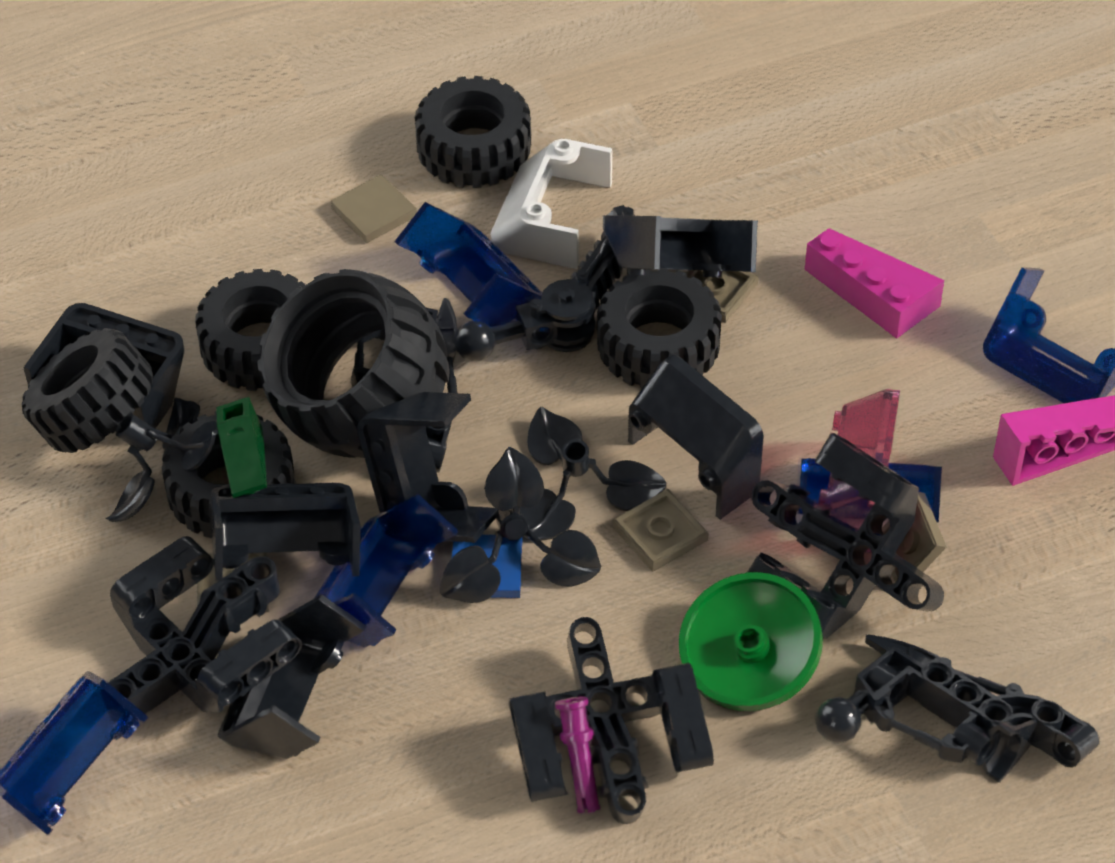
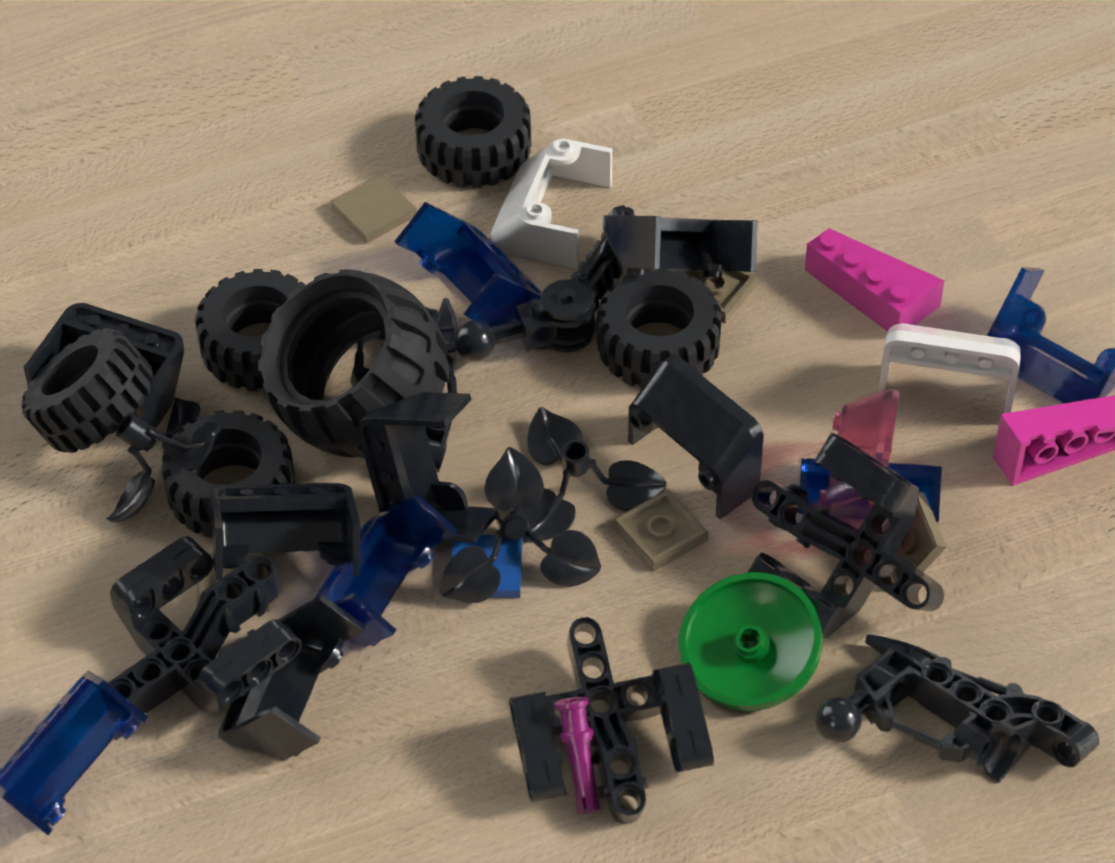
dark green slope [216,397,267,498] -> none
none -> white windscreen [877,323,1021,414]

